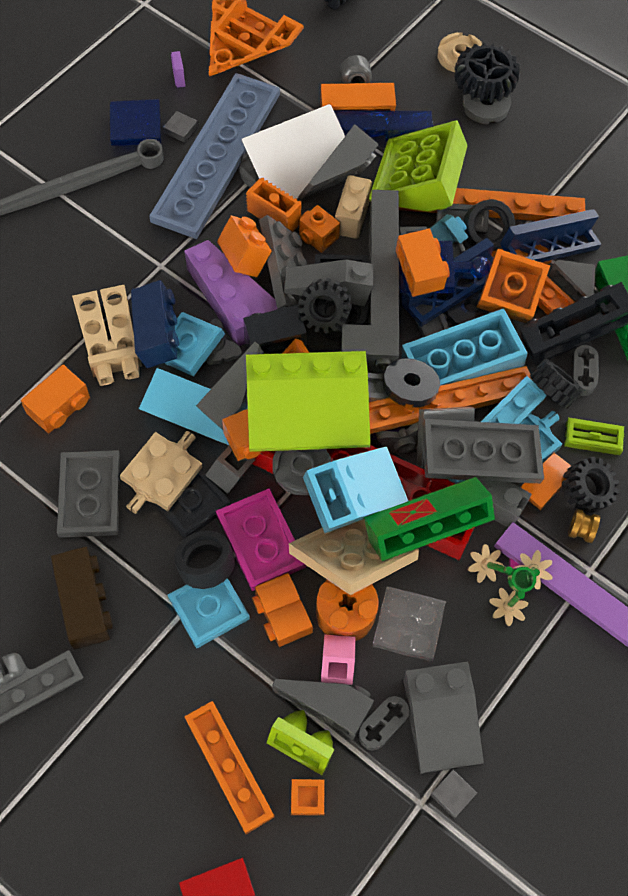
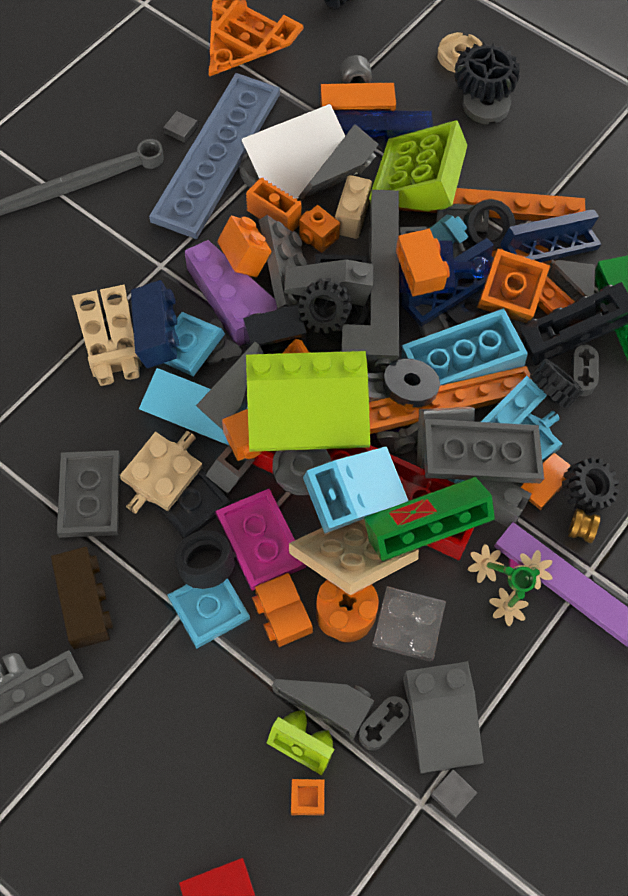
orange brick [20,365,90,434] -> none
clear blue tile [110,99,161,146] -> none
medium lavender tile [171,51,185,88] -> none
orange plate [184,701,275,834] -> none
bright pink brick [321,634,355,685] -> none
lime tile [564,417,624,455] -> none

